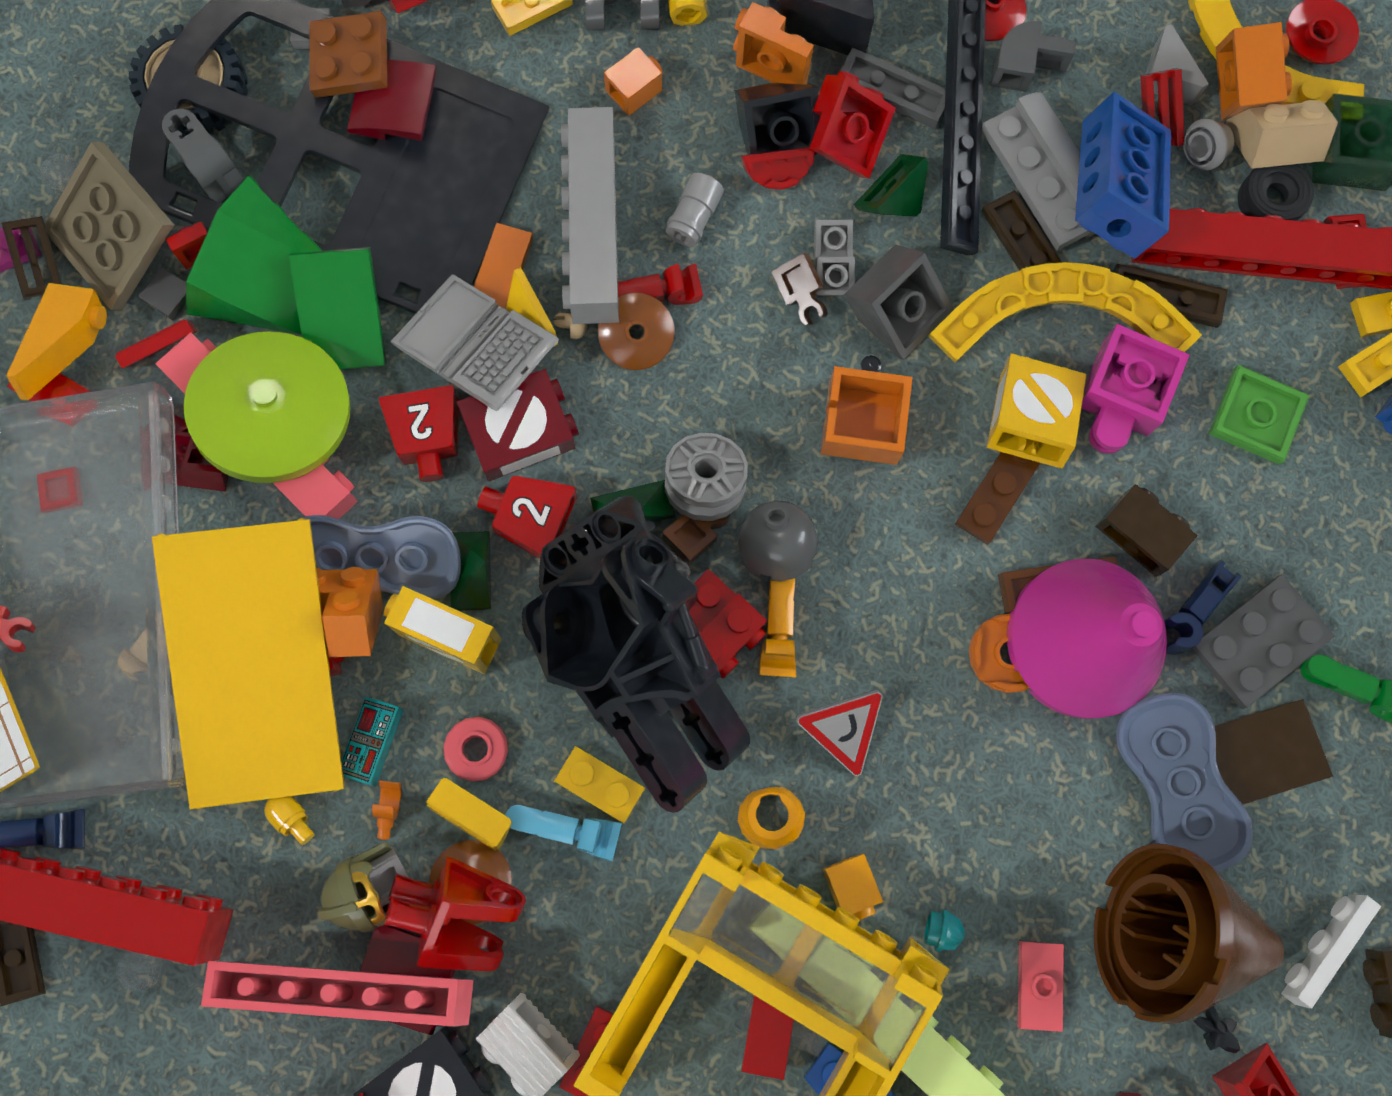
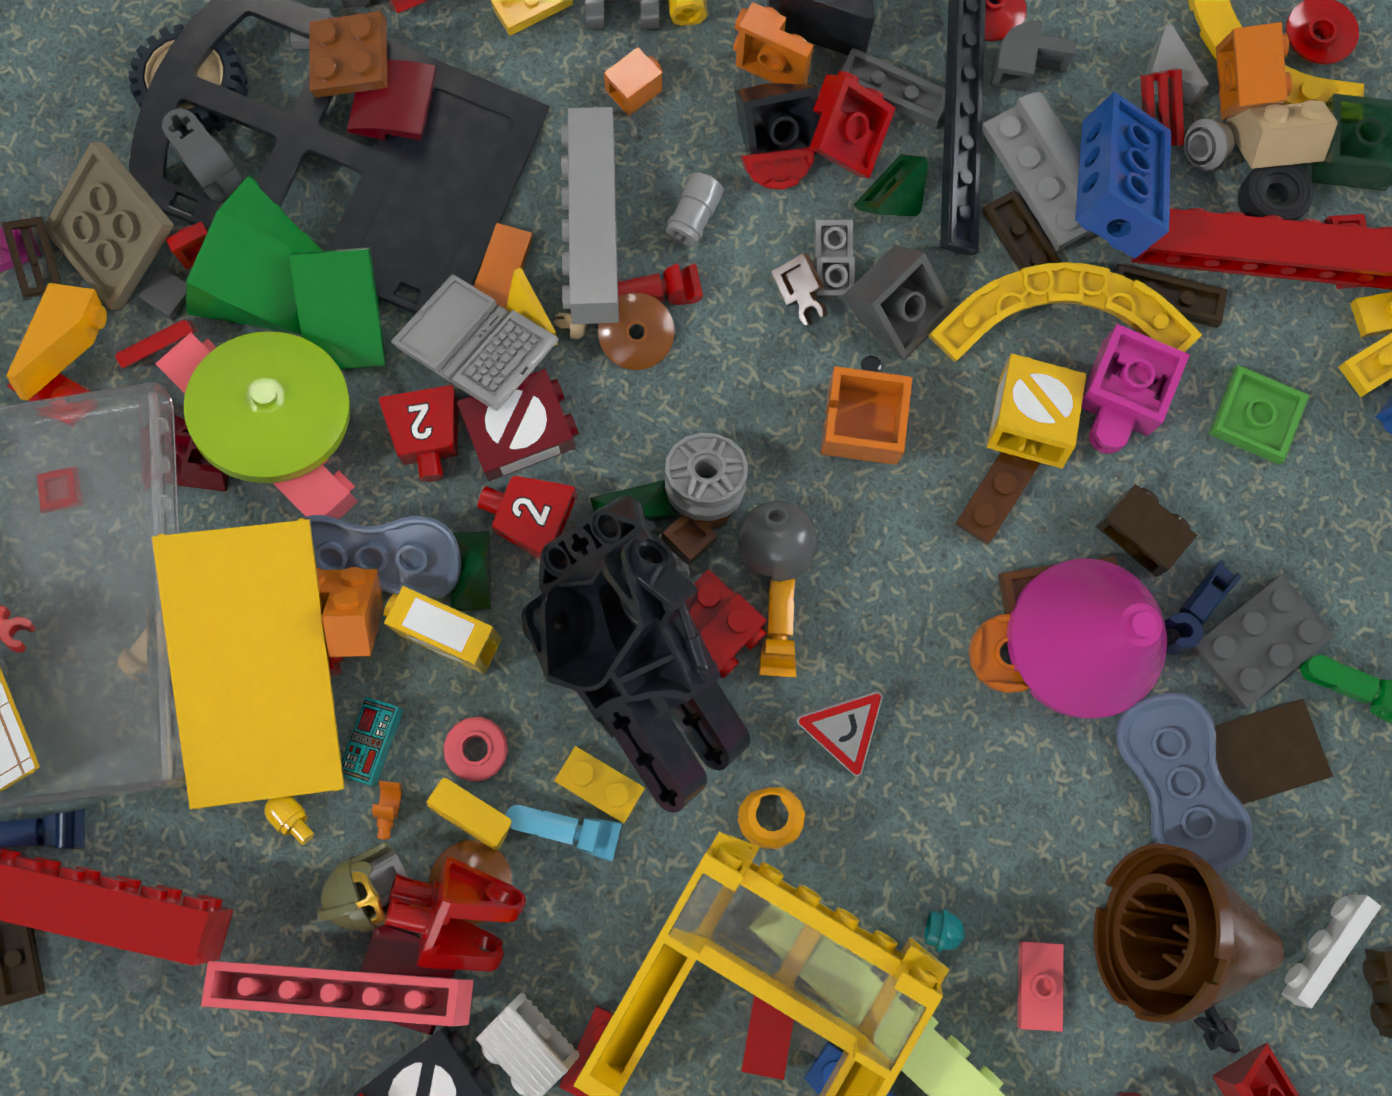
light orange brick [822,854,883,920] -> none

